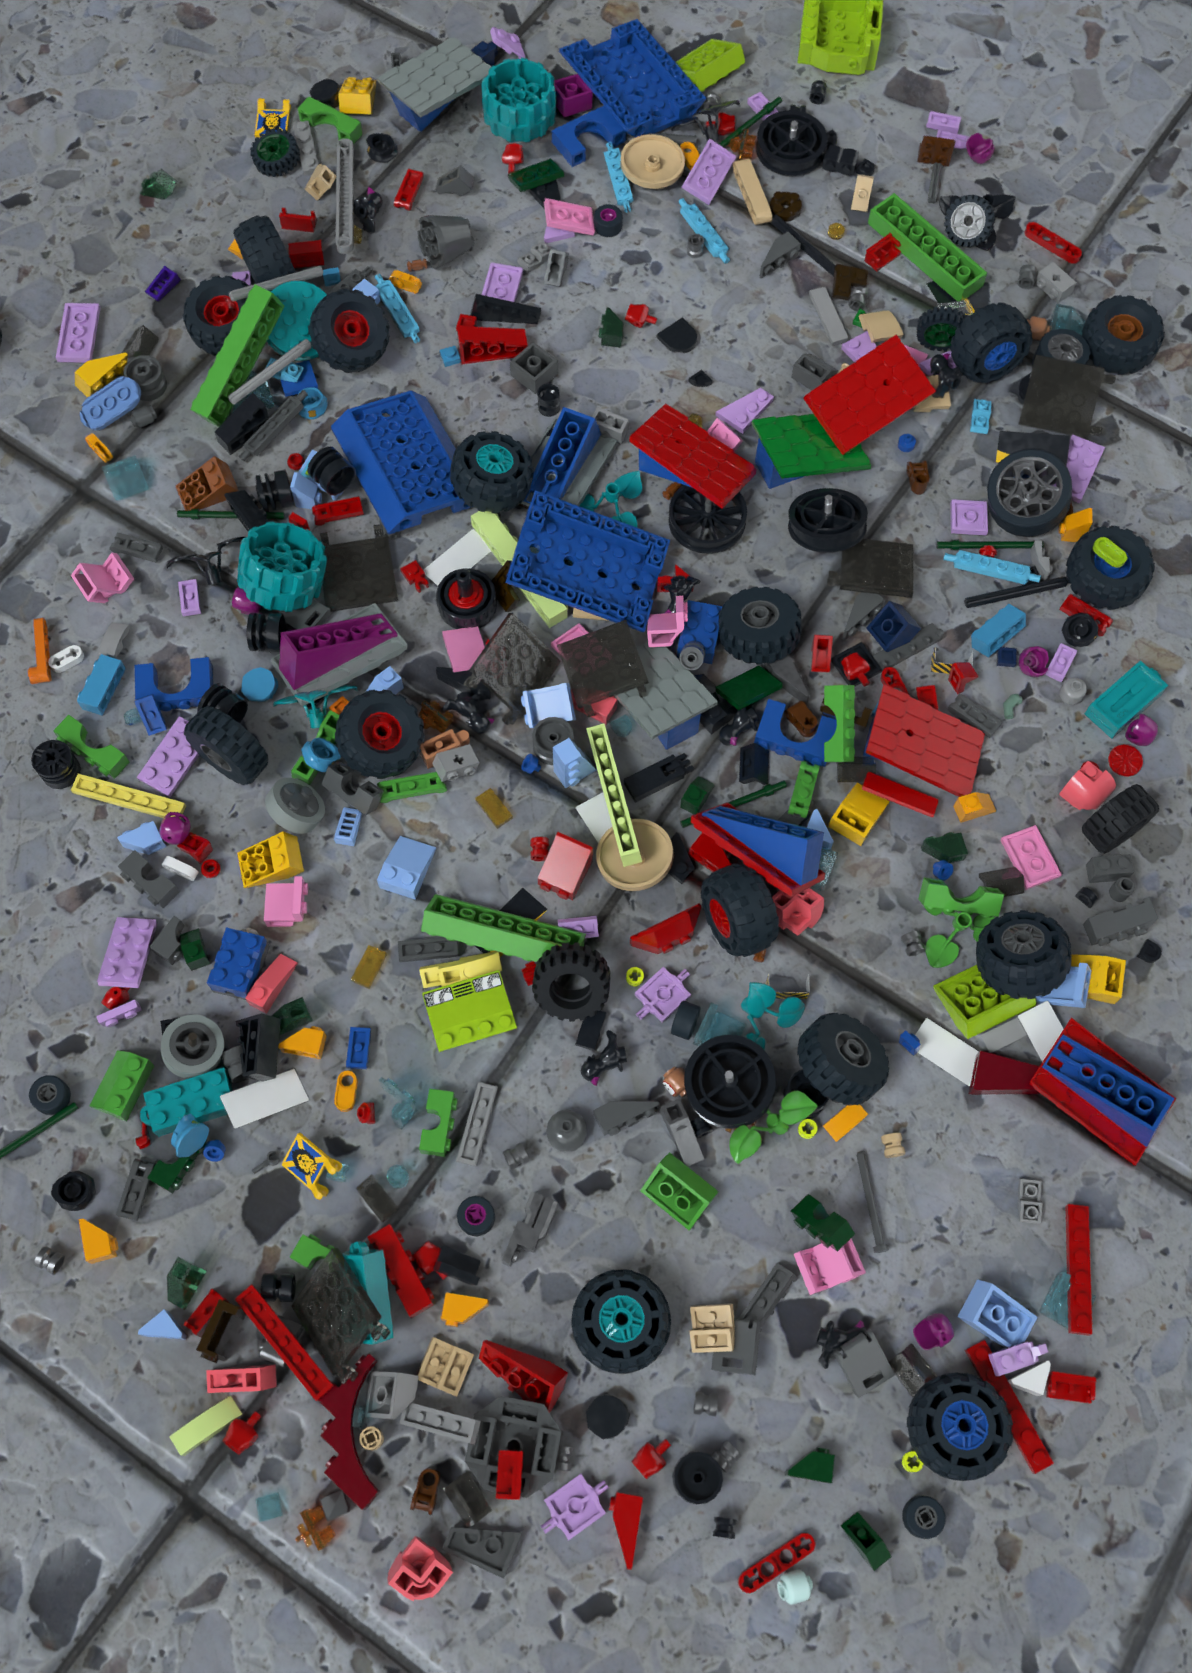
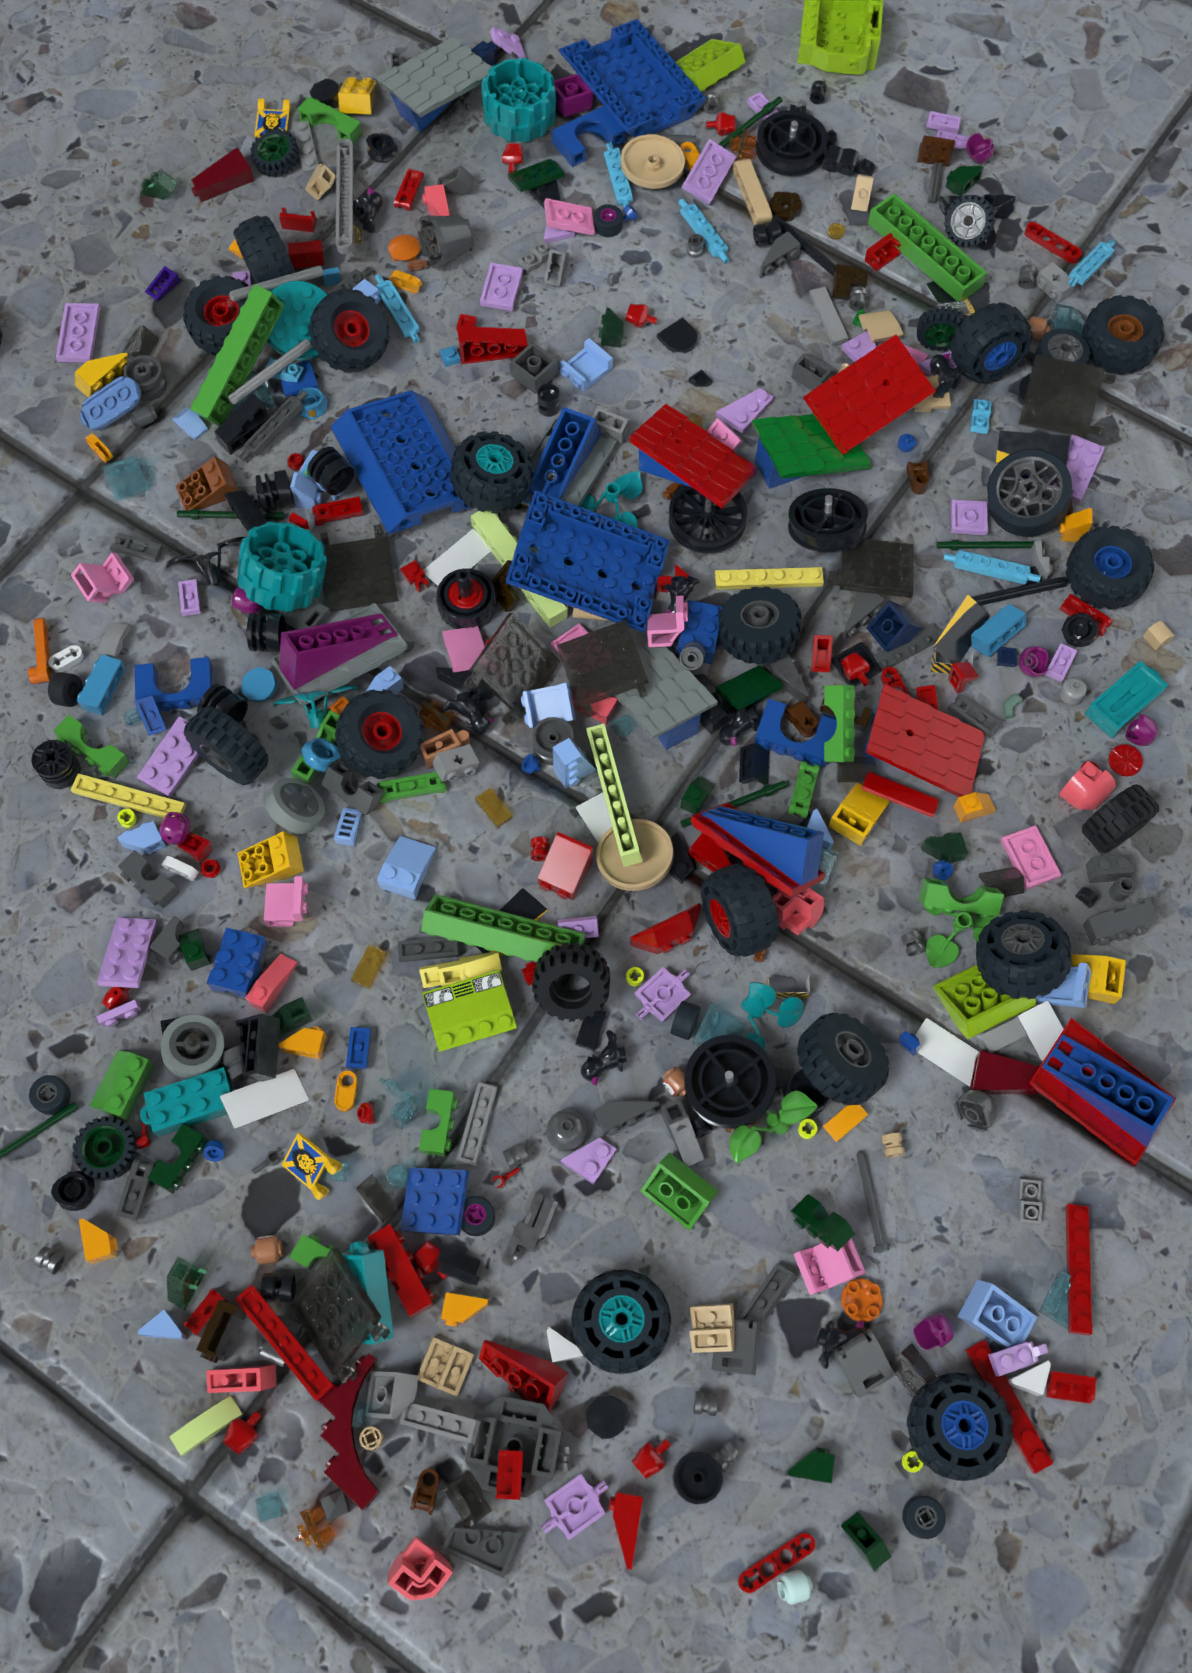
dark azure hat [171,1113,209,1157] -> none
black wing [470,294,542,324] -> none
black hinge [624,753,695,803] -> none
black plant [671,100,740,142] -> none
black wheel [713,1517,737,1539] -> none
red plate [979,545,997,558] -> none
lime tile [1093,537,1127,568] -> none
black tile [1137,939,1162,963] -> none
none -> black tyre [48,672,83,707]
none -> wheel [72,1116,138,1181]
none -> neon yellow bush [117,809,137,828]
none -> light blue slope [172,408,208,440]
none -> dark red slope [191,147,254,203]
none -> nougat head [251,1235,284,1265]
none -> orange dish [388,234,420,261]
none -> blue plate [400,1167,469,1236]
none -> coral slope [422,184,450,216]
none -> red hand [492,1167,520,1189]
none -> white slope [547,1327,583,1363]
none -> light blue panel [560,338,613,392]
none -> lavender wing [561,1137,617,1185]
none -> blue tile [623,204,639,222]
none -> light yellow plate [715,567,824,590]
none -> black wheel [753,220,781,247]
none -> orange dish [841,1278,883,1322]
none -> black sticker [933,595,990,664]
none -> dark green slope [946,166,984,197]
none -> dark grey cylinder [954,1090,998,1132]
none -> medium azure plate [1068,239,1115,287]
none -> tan piece [1143,620,1175,650]

